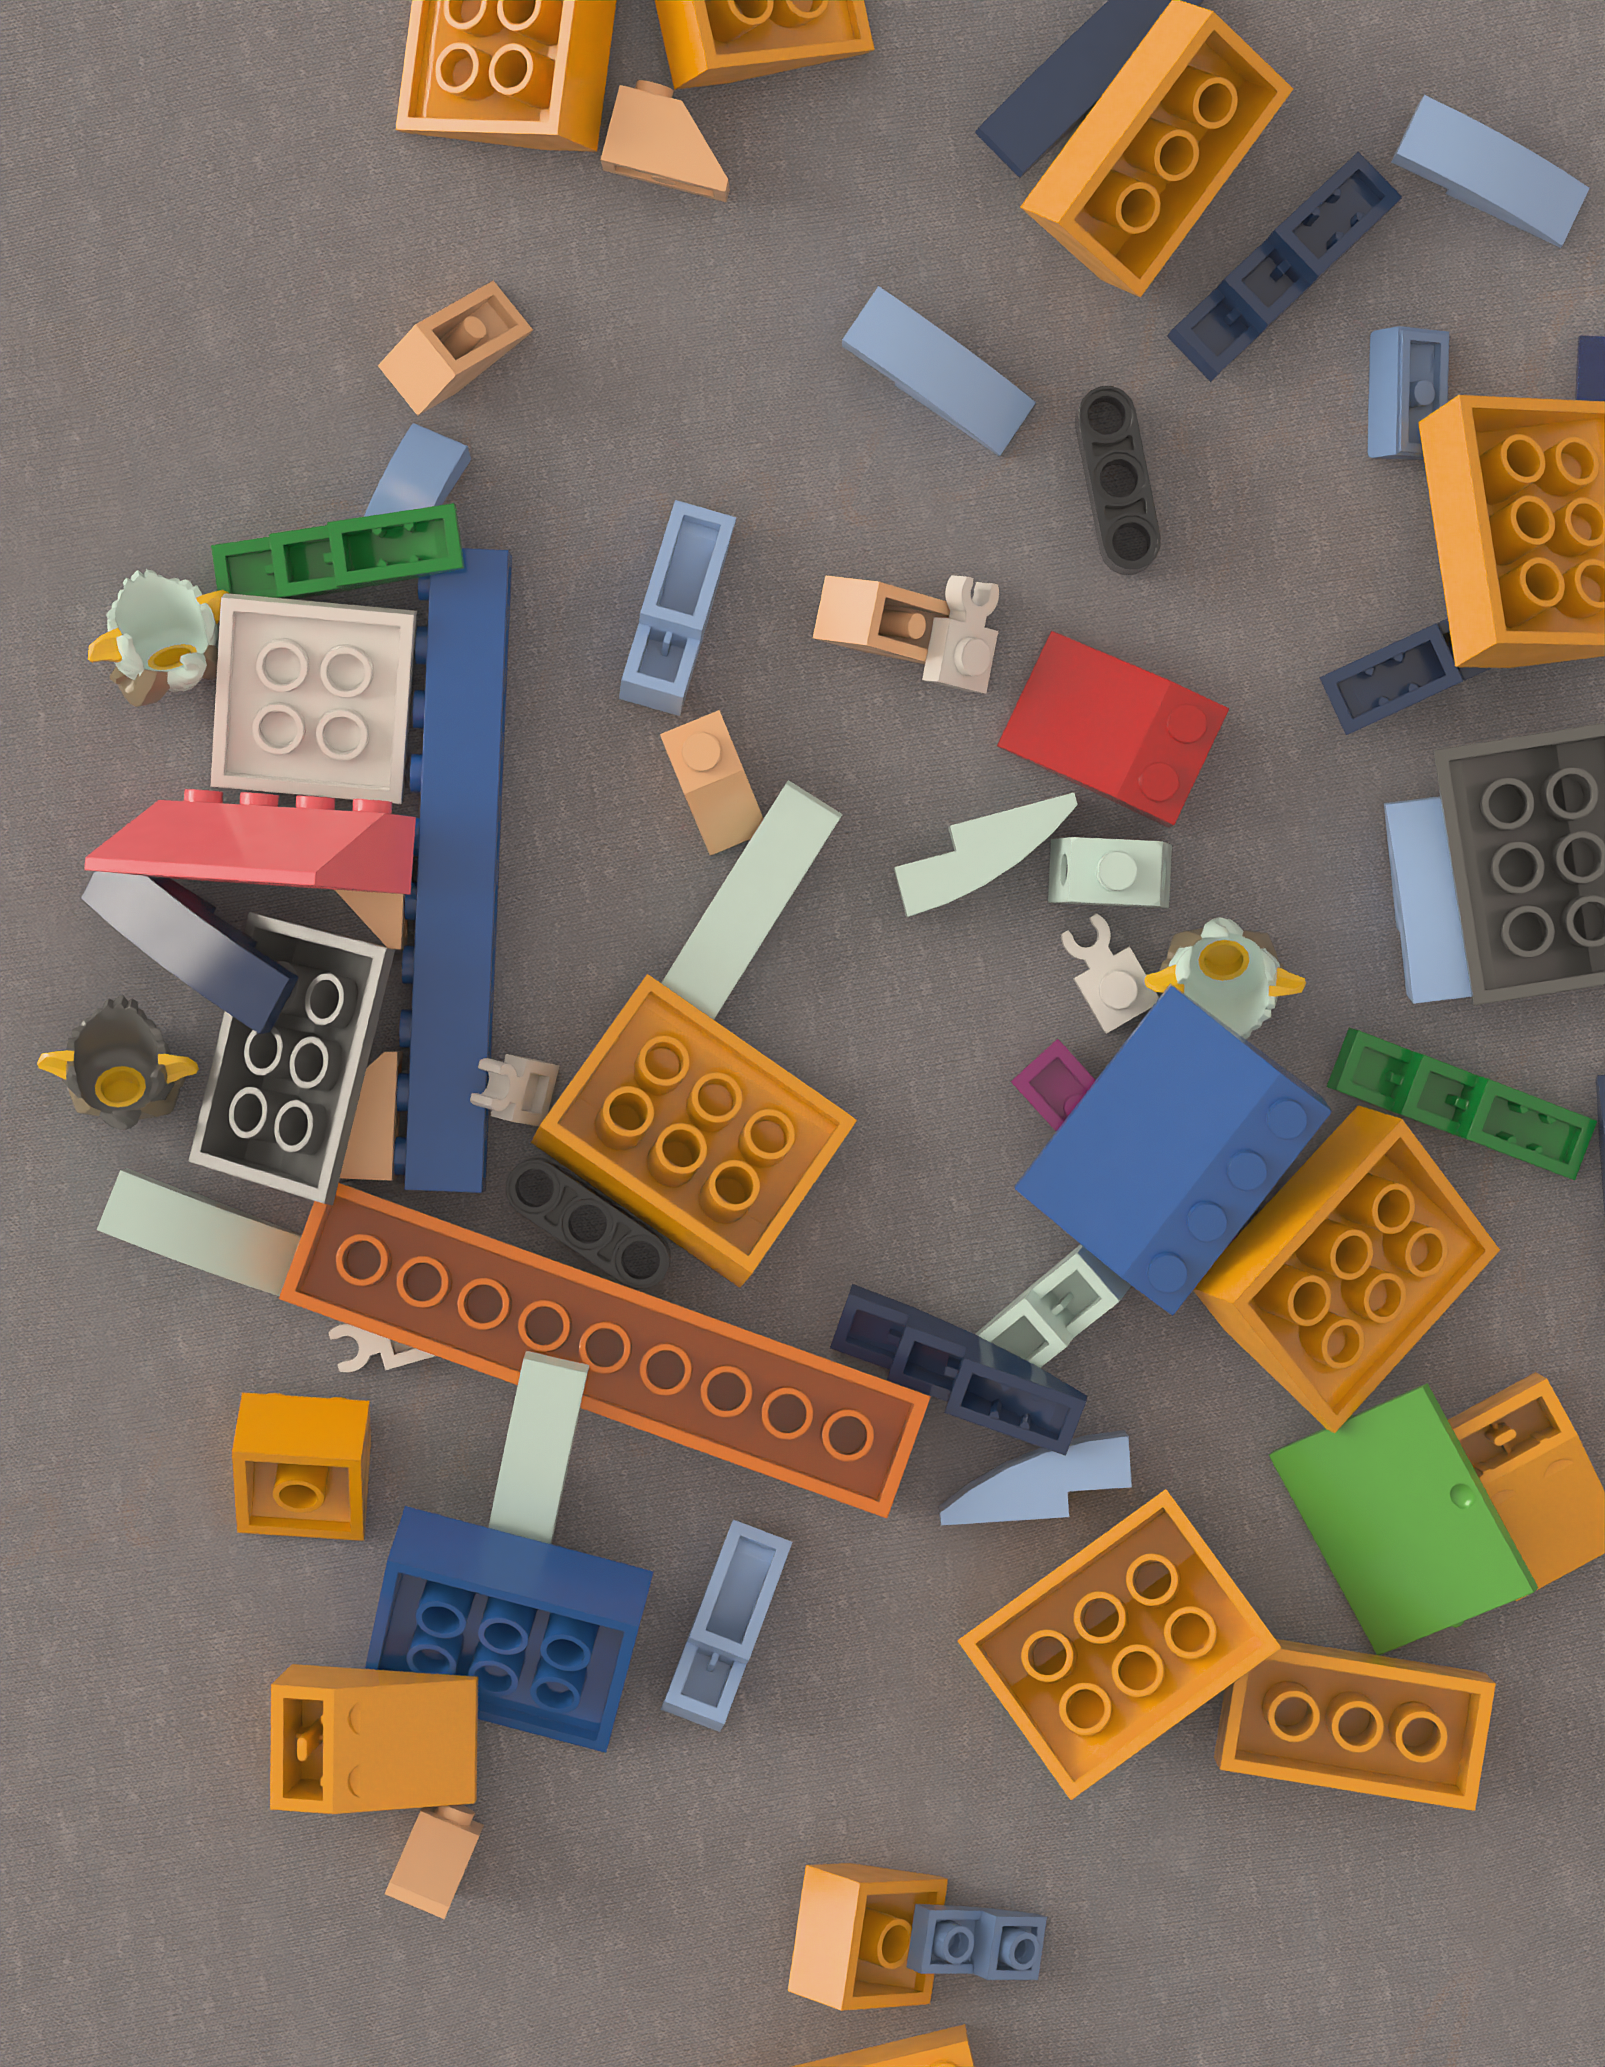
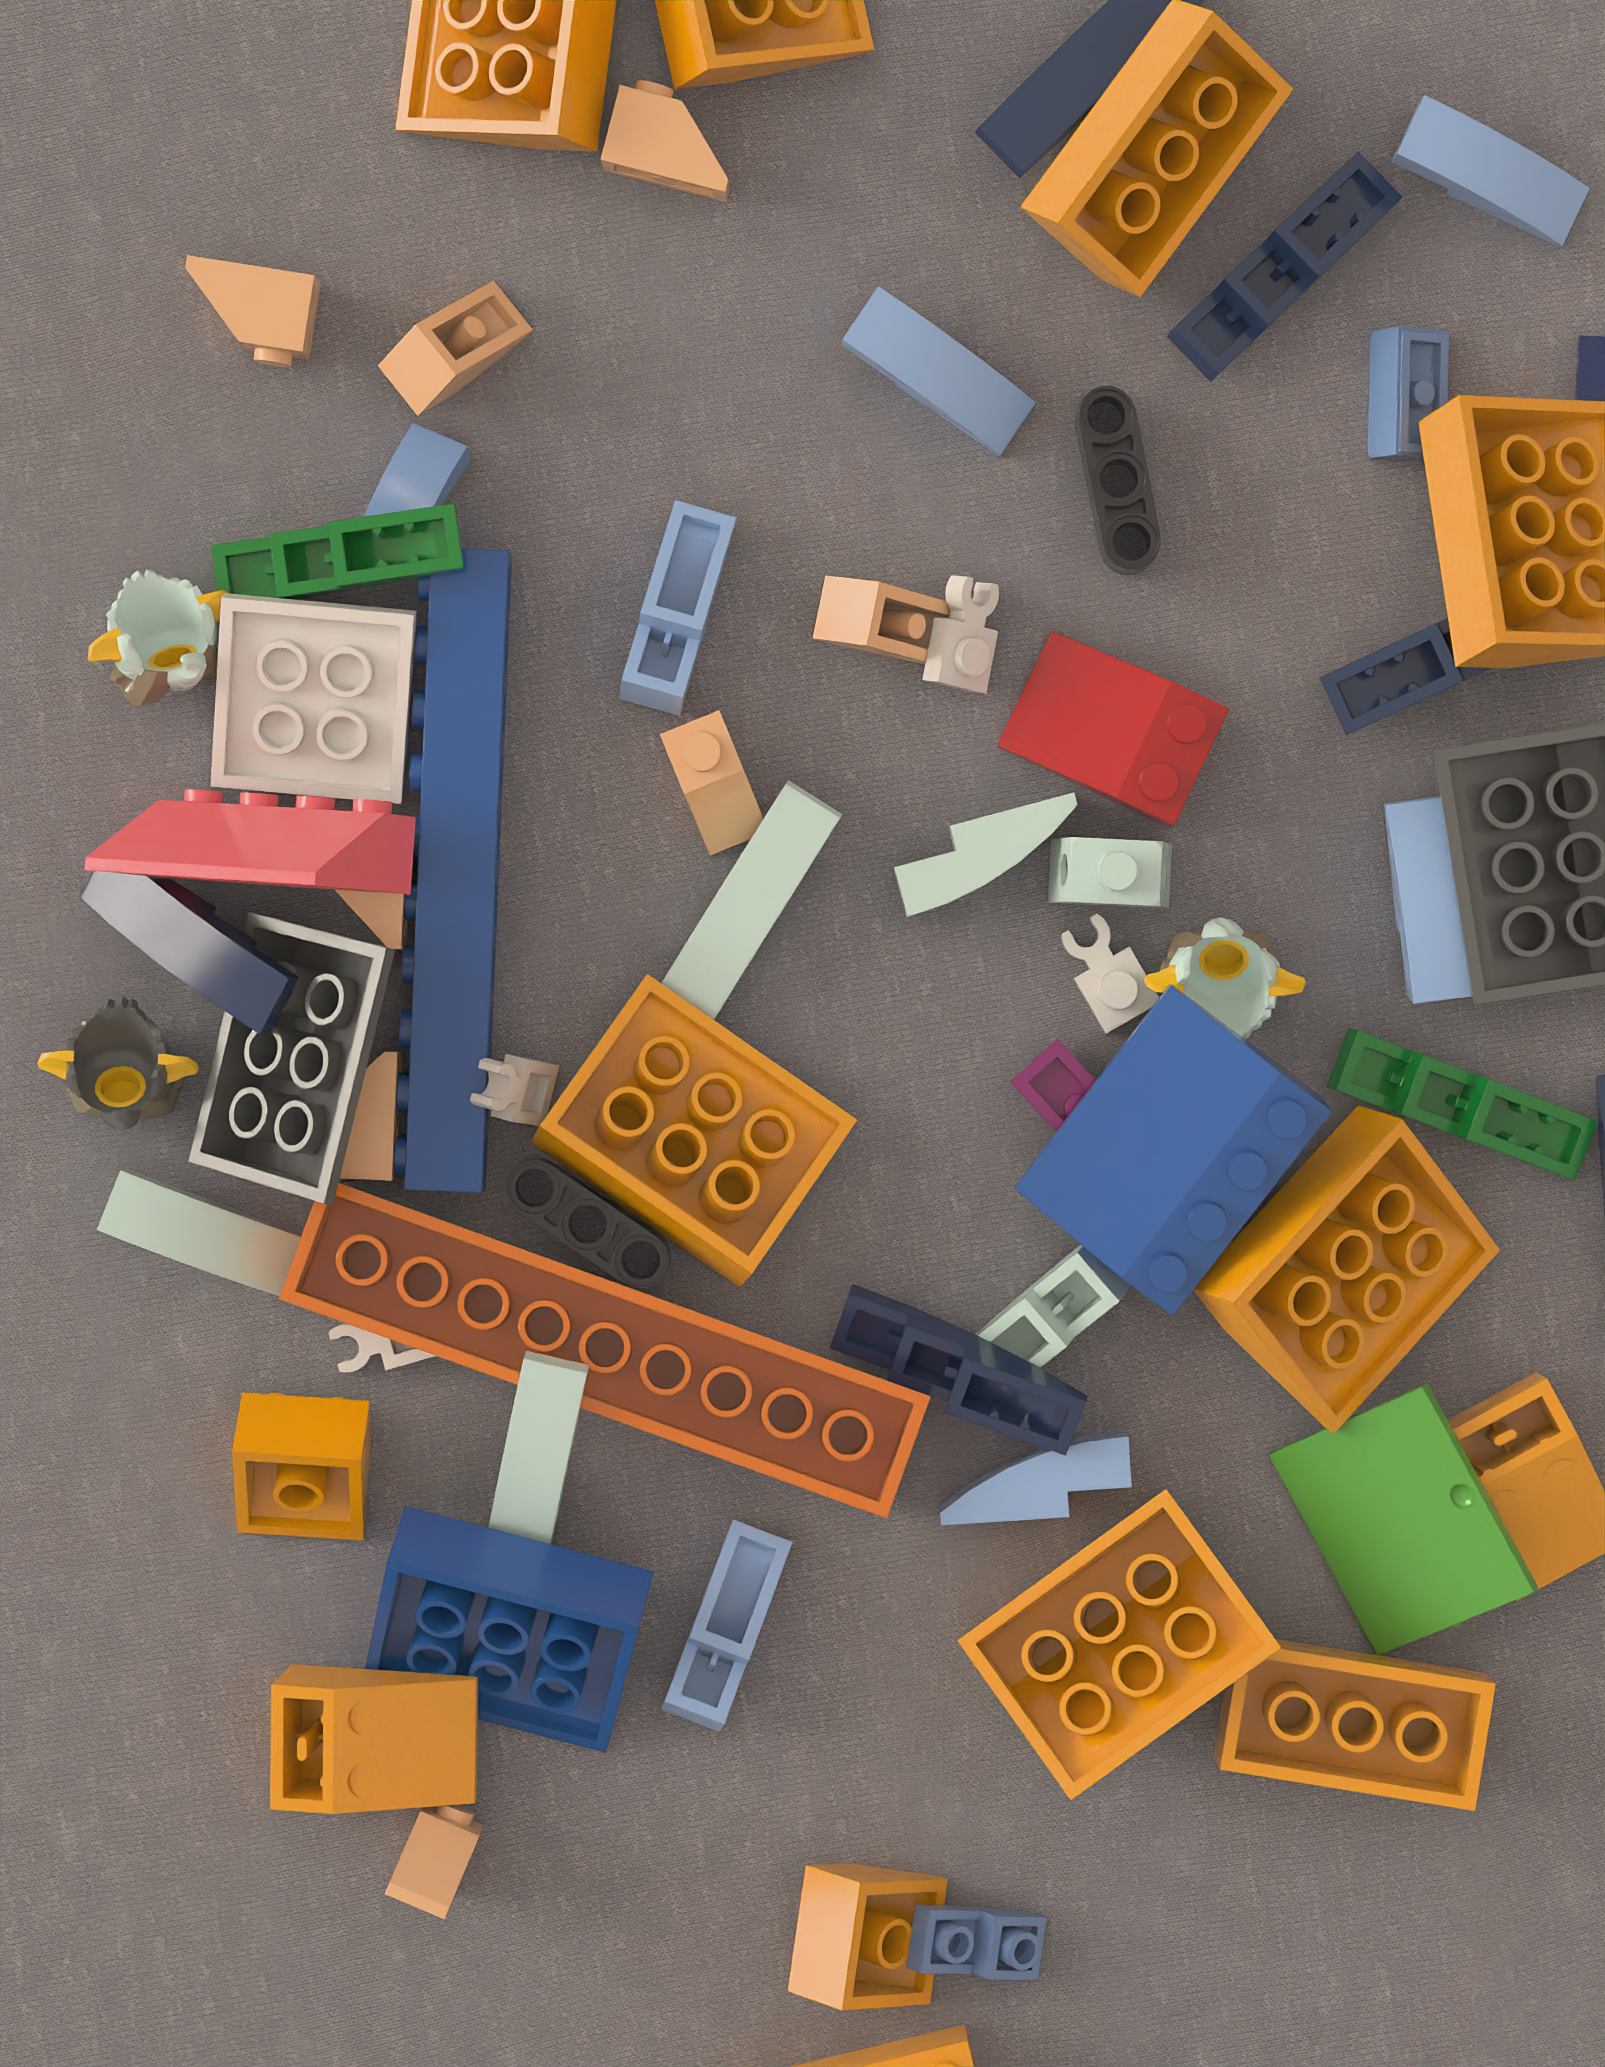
none -> light nougat slope [185,255,321,367]

